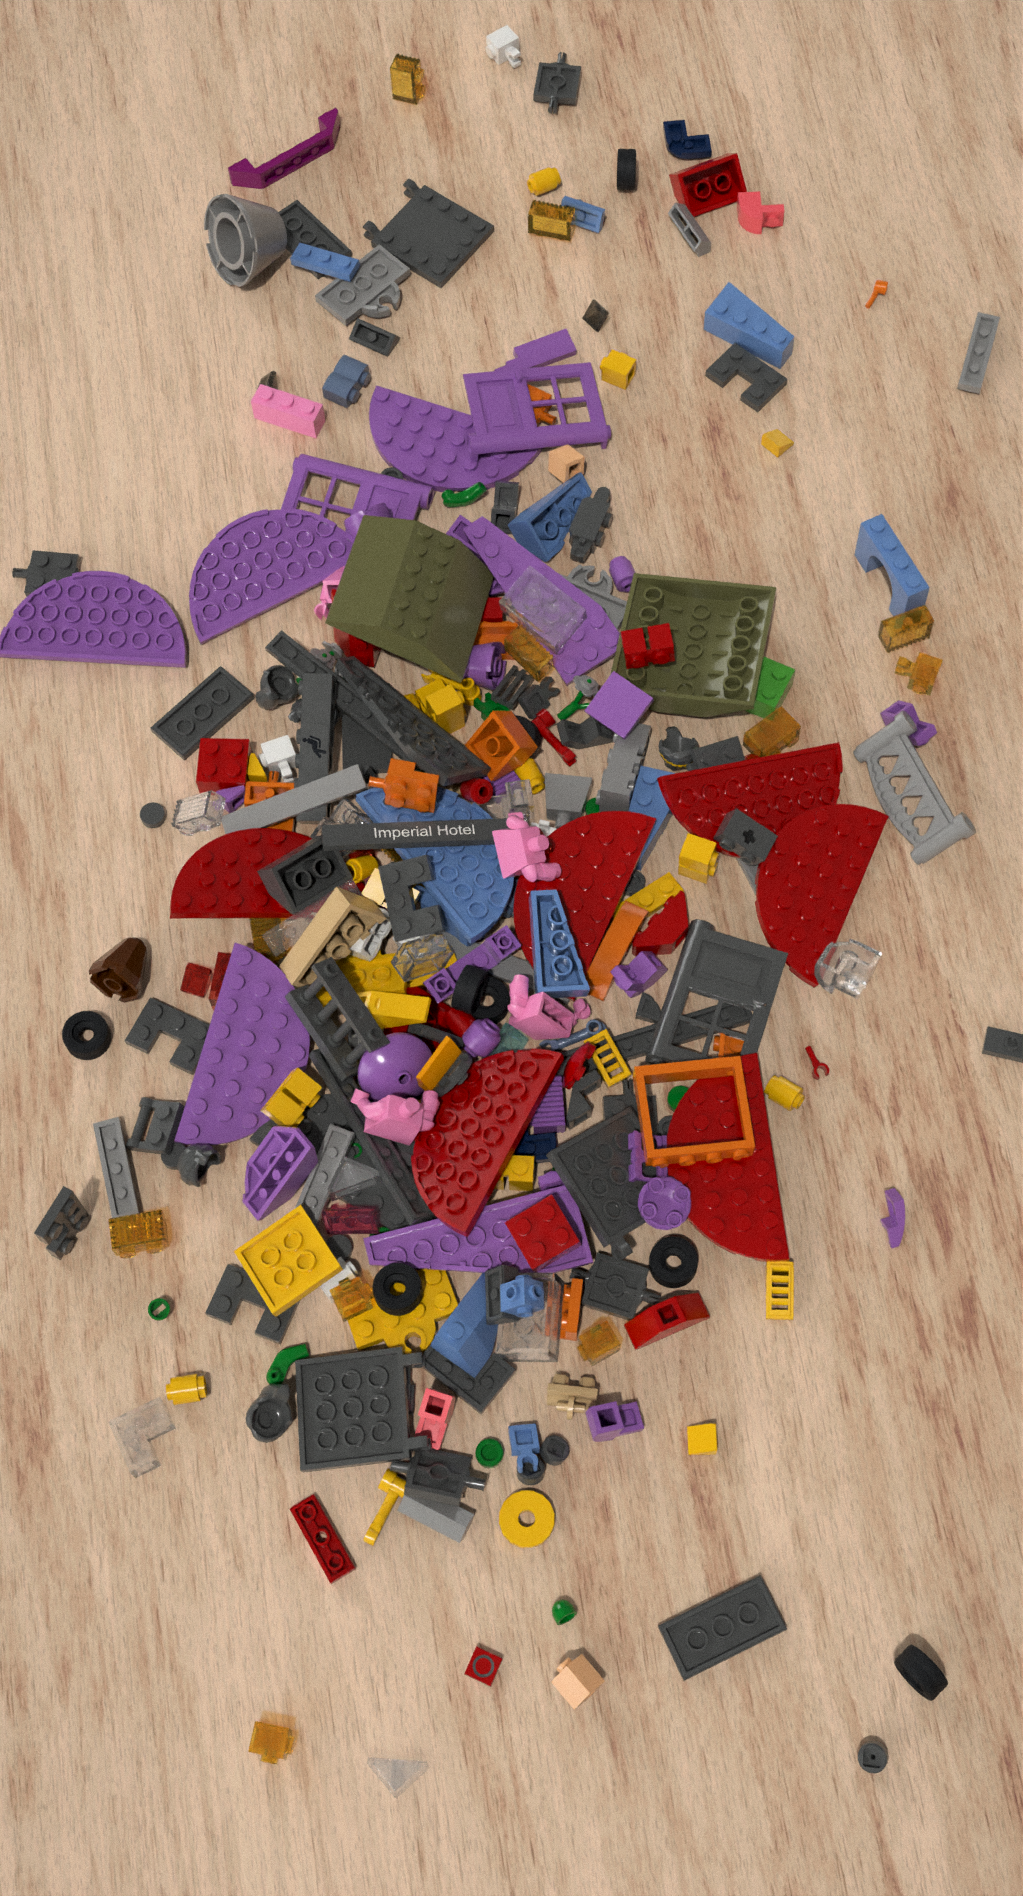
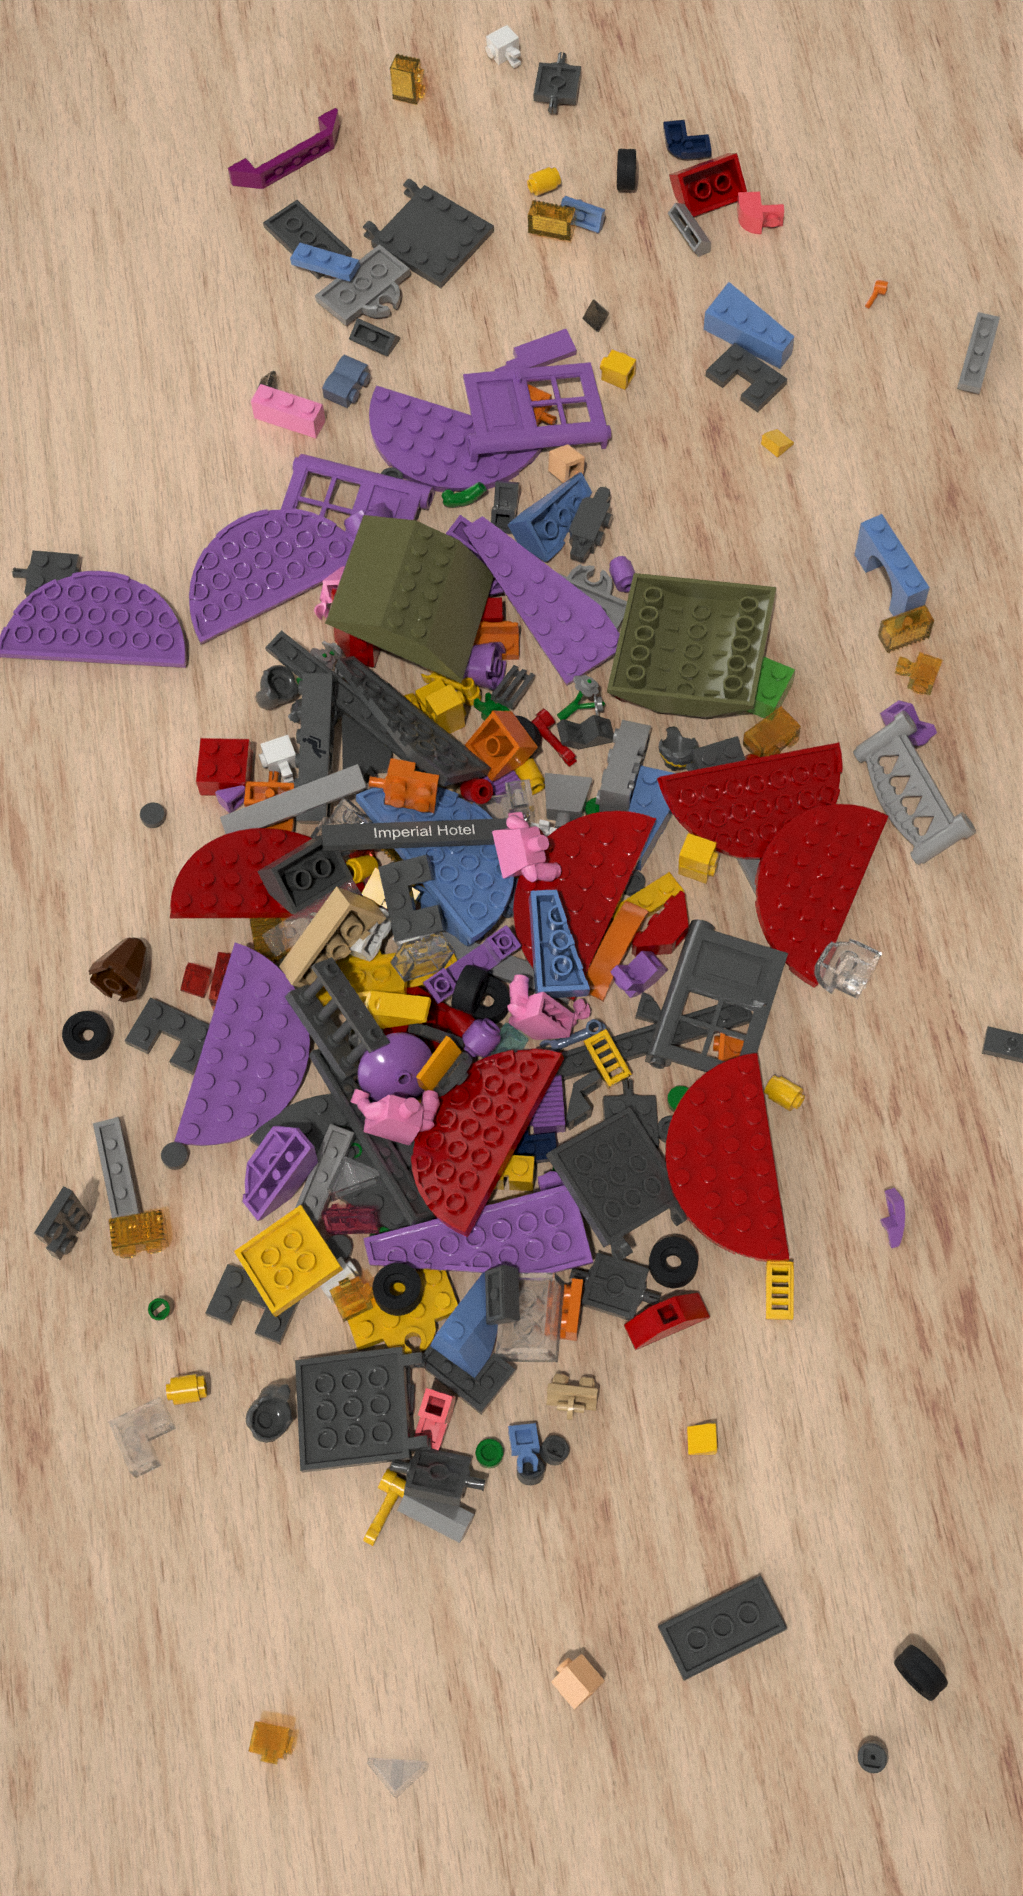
dark grey plate [125,1097,185,1155] -> none
dark grey tile [150,666,255,761] -> none
clear brick [171,790,226,836] -> none
dark grey hat [178,1144,221,1187] -> none
light grey cone [204,194,287,287] -> none
yellow slope [247,753,268,782] -> none
yellow piece [260,1068,322,1127] -> none
green arm [266,1344,310,1384] -> none
red tile [290,1494,356,1584] -> none
red tile [464,1646,503,1687] -> none
clear brick [499,565,587,654] -> none
yellow tile [499,1490,555,1548] -> none
medium blue brick [500,1275,544,1318] -> none
clear yellow brick [504,625,553,682] -> none
red brick [504,1194,582,1273] -> none
dark grey plate [517,676,560,719] -> none
green hinge [552,1599,577,1625] -> none
red dish [562,1041,596,1090] -> none
clear yellow brick [576,1321,621,1366] -> none
medium lavender tile [585,671,654,740] -> none
medium lavender brick [585,1401,644,1442] -> none
red piece [621,623,675,669] -> none
medium lavender piece [628,1130,668,1182] -> none
orange window [633,1056,755,1168] -> none
medium lavender dish [638,1176,691,1230] -> none
dark grey brick [713,808,777,865] -> none
red hand [805,1046,829,1080] -> none

